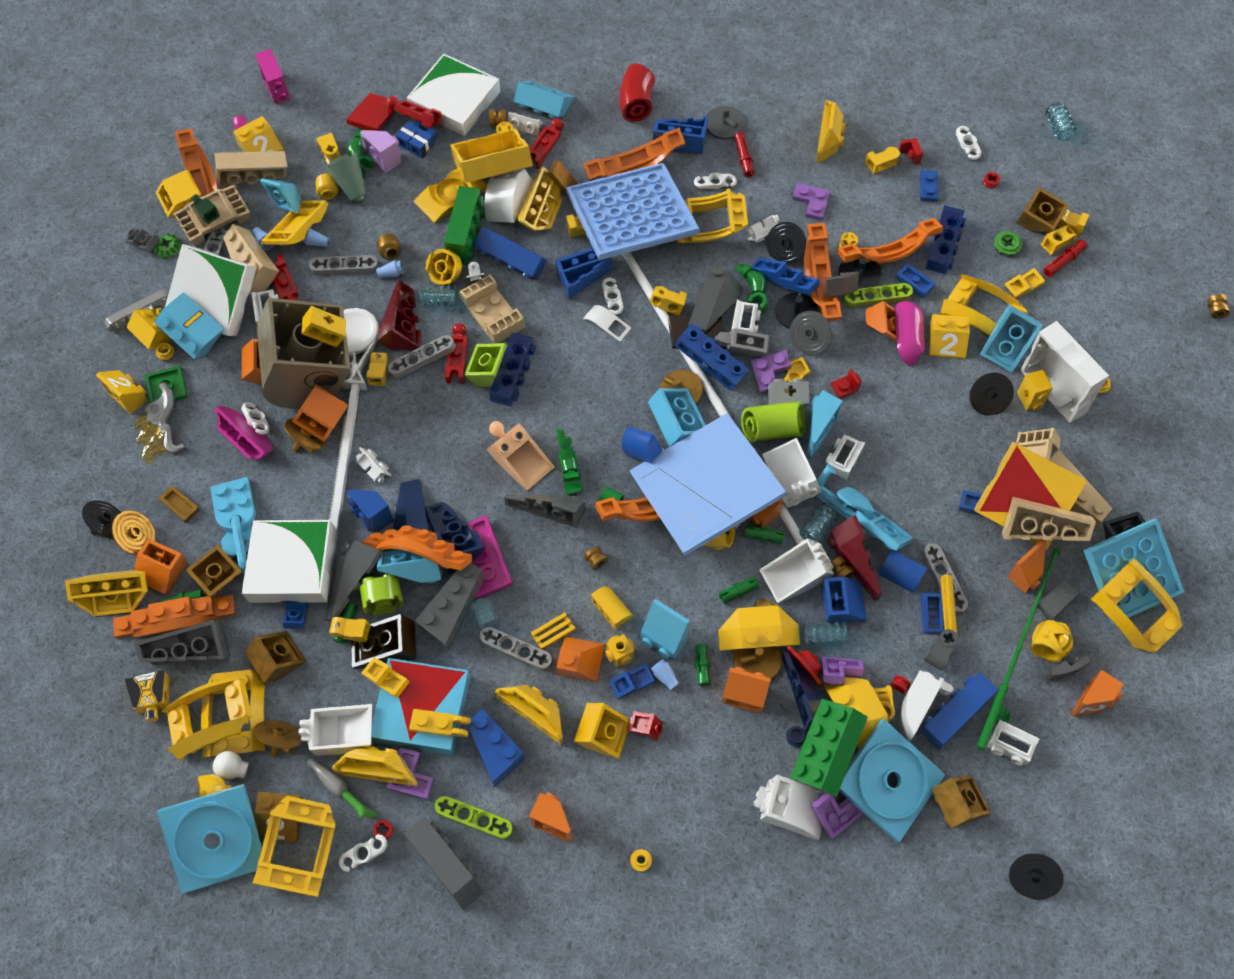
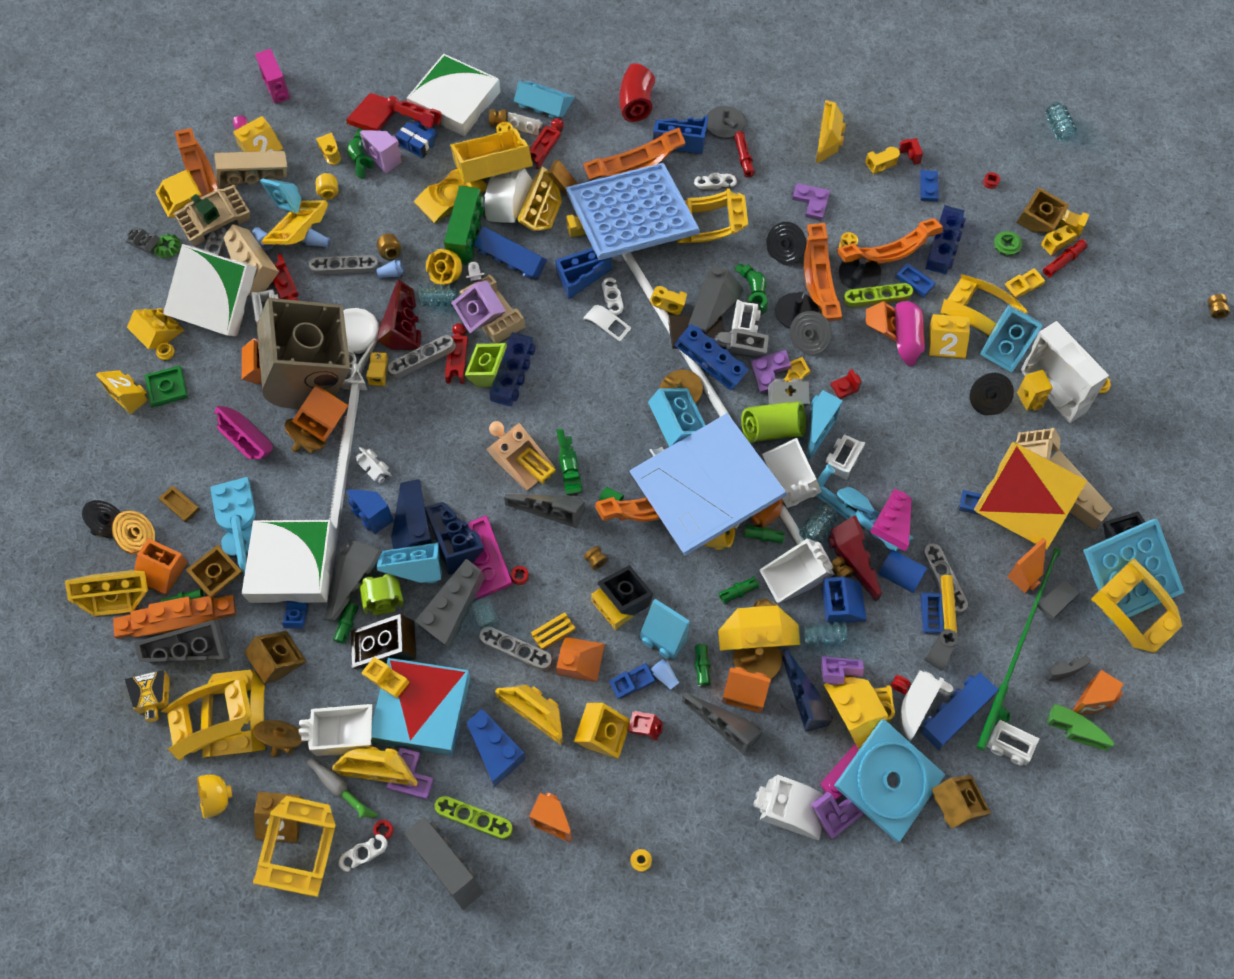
light grey beam [104,289,169,332] -> none
piece [135,382,186,464] -> none
medium azure slope [154,292,225,359] -> none
medium azure piece [157,784,263,894] -> none
white piece [213,751,249,780] -> none
white piece [241,402,270,435] -> none
yellow brick [302,306,346,347] -> none
sand green cone [325,152,366,203] -> none
yellow leg [329,617,371,643] -> none
orange piece [362,526,472,571] -> none
yellow hinge [409,709,471,737] -> none
yellow brick [605,634,636,667] -> none
blue brick [622,427,662,463] -> none
white hinge [747,215,780,243] -> none
blue slope [751,258,820,295] -> none
dark blue plate [786,726,807,747] -> none
red hat [787,646,823,687] -> none
green brick [790,699,868,797] -> none
dark grey slope [824,271,859,297] -> none
white piece [956,126,981,160] -> none
tan wedge [1002,497,1096,541] -> none
black shield [1009,853,1064,900] -> none
yellow helmet [1030,620,1073,662] -> none
none -> lavender slope [451,281,506,333]
none -> red bush [511,566,529,585]
none -> yellow tile [516,447,556,485]
none -> black slope [597,565,653,615]
none -> dark grey wedge [682,693,762,755]
none -> dark pink wing [870,488,912,551]
none -> bright green slope [1047,704,1114,751]

